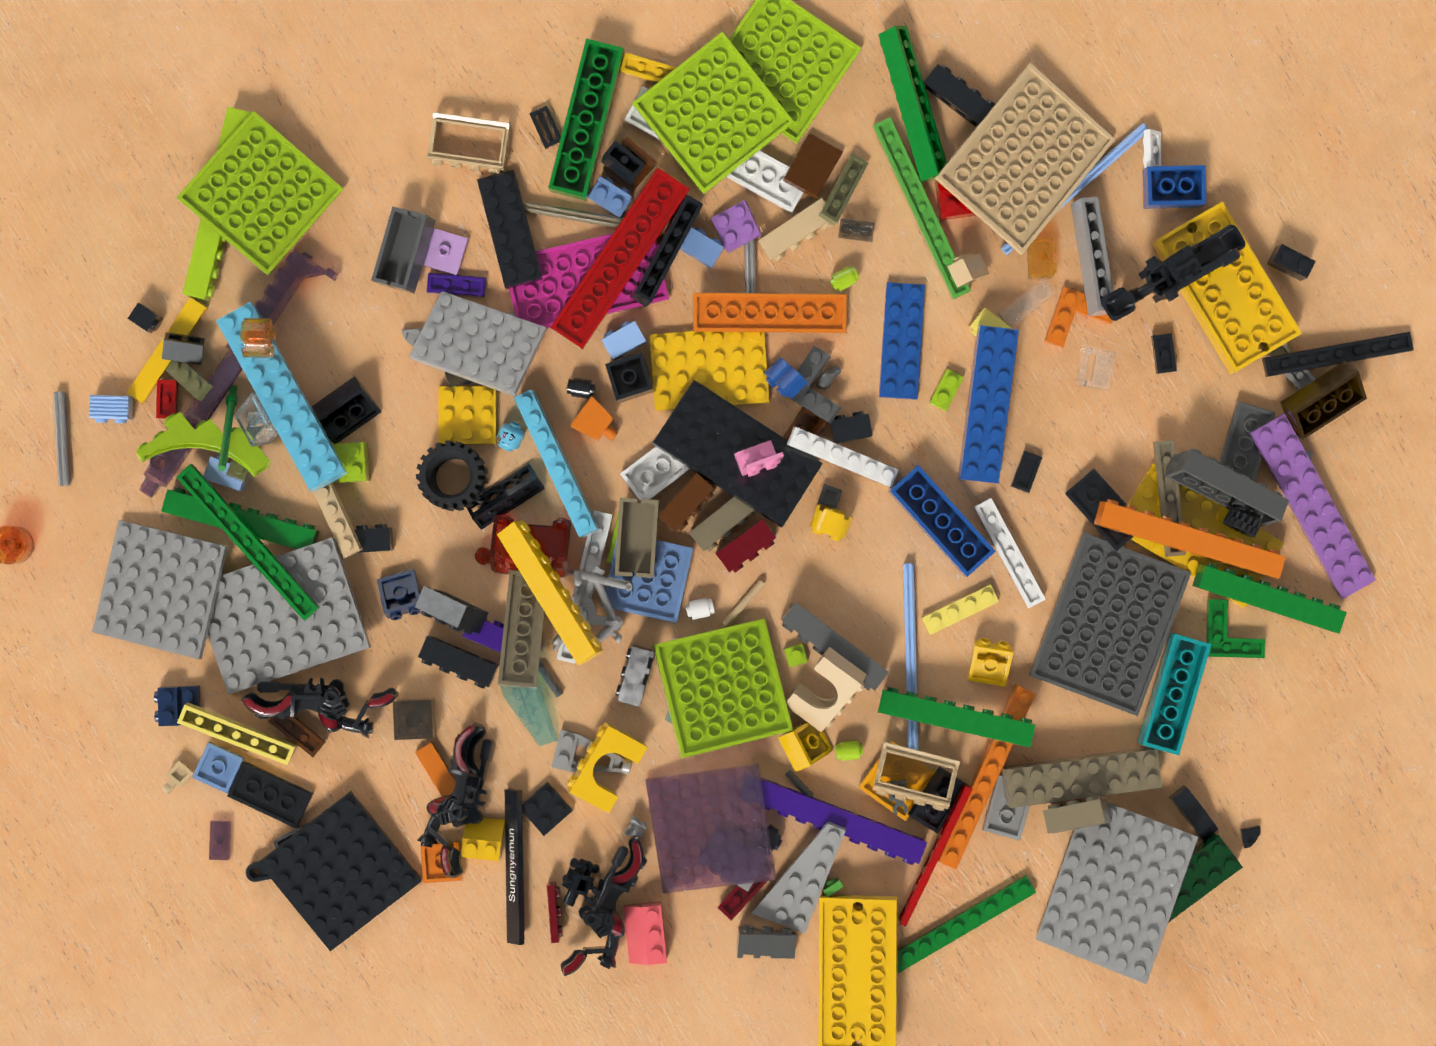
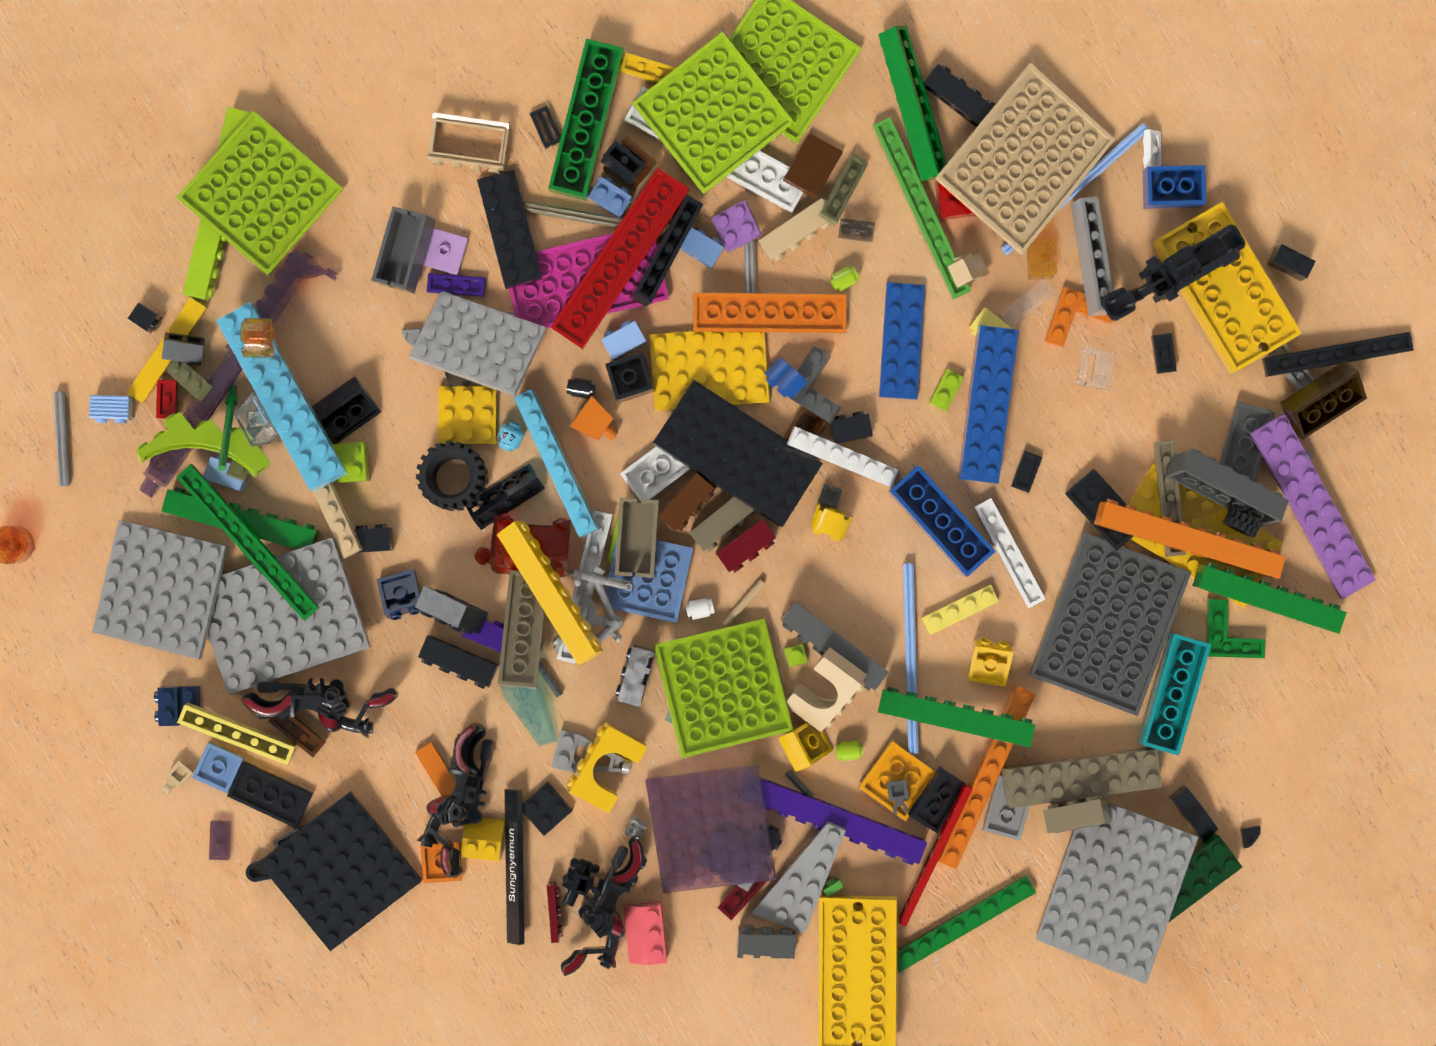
clear smoke brick [393,698,436,740] -> none
bright pink bracket [734,440,784,477] -> none
dark grey arm [817,365,841,390] -> none
tan window [872,742,960,811] -> none

